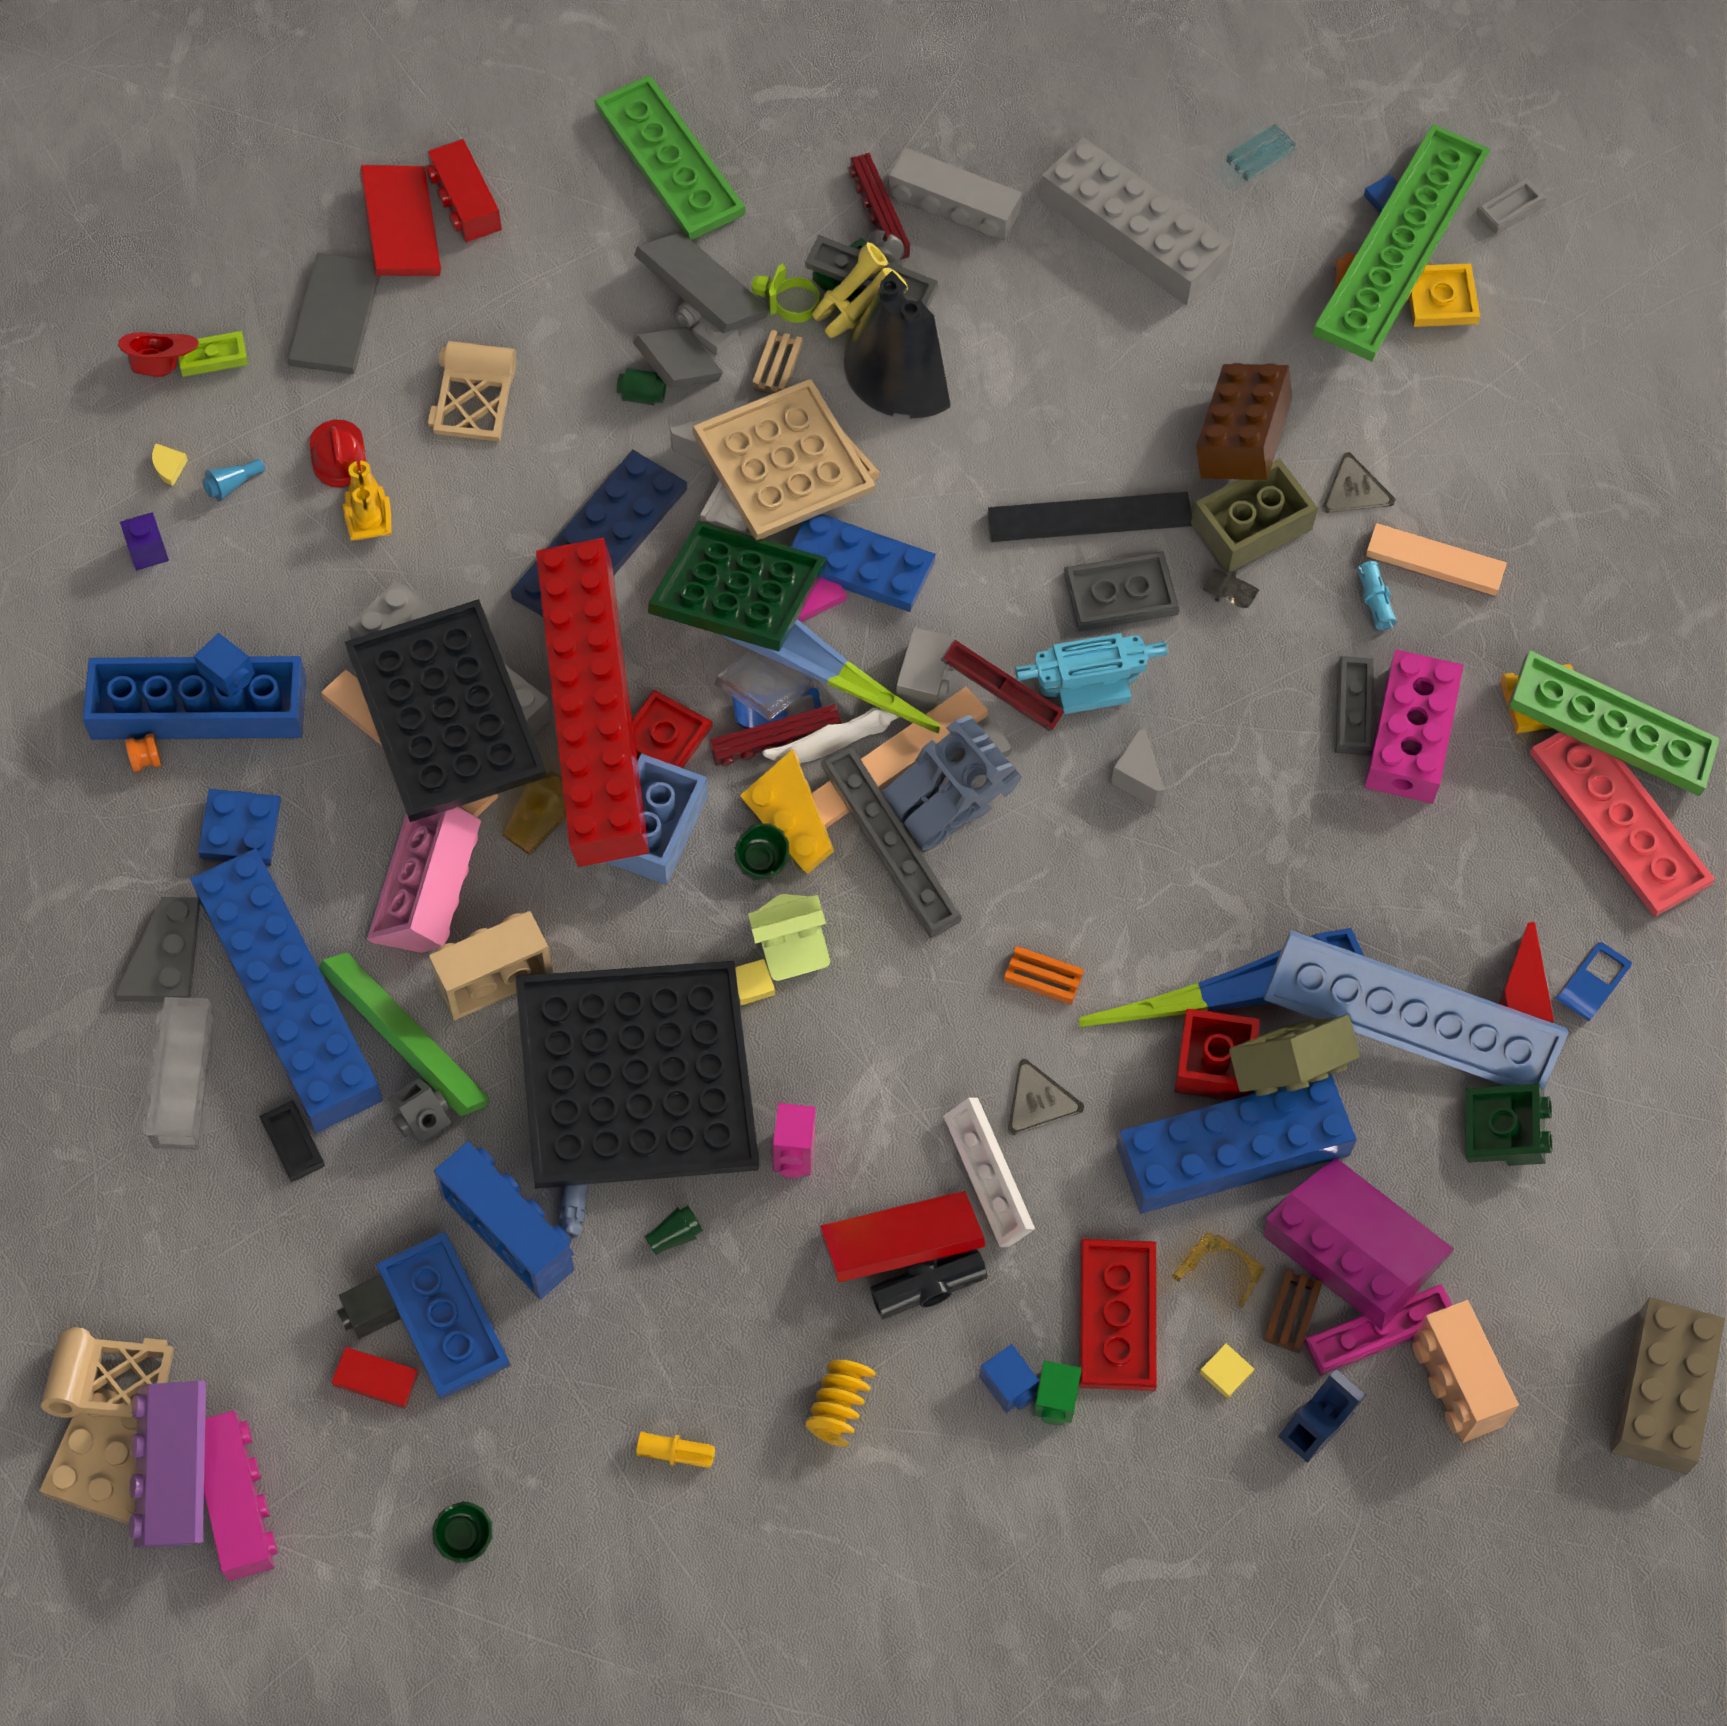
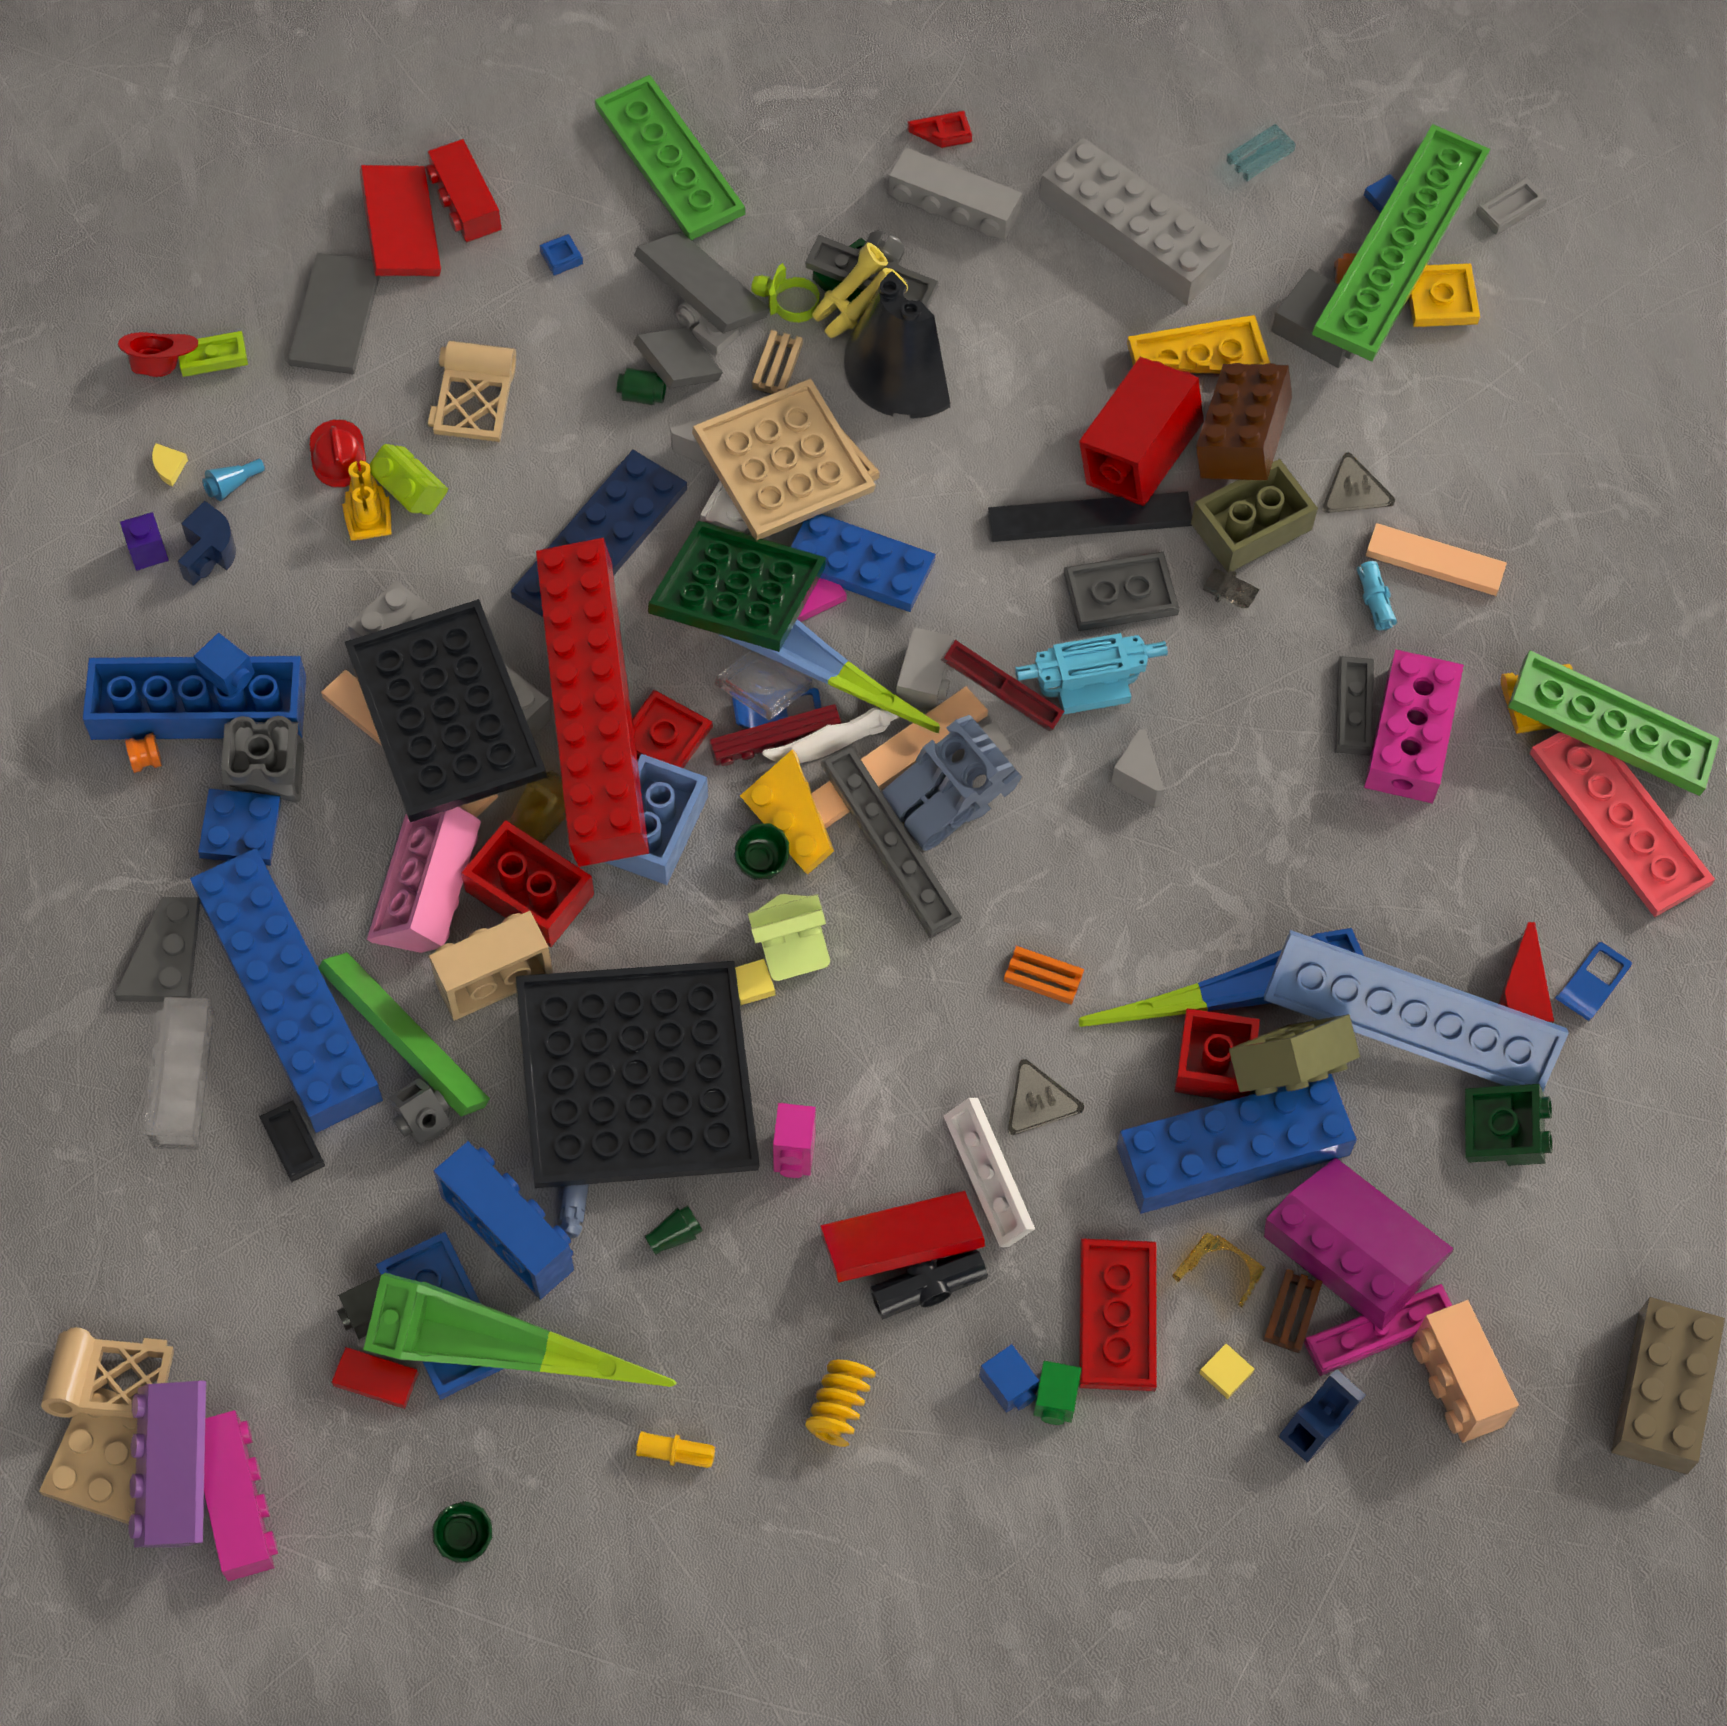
dark red piece [848,153,910,259] -> none
none -> dark blue brick [178,501,236,586]
none -> dark grey piece [221,716,304,802]
none -> bright green plate [363,1273,677,1387]
none -> lime brick [369,444,448,515]
none -> red brick [461,820,594,947]
none -> blue tile [539,234,583,276]
none -> red tile [907,111,972,148]
none -> red brick [1079,356,1204,506]
none -> yellow wing [1127,315,1270,374]
none -> dark grey brick [1271,268,1355,368]

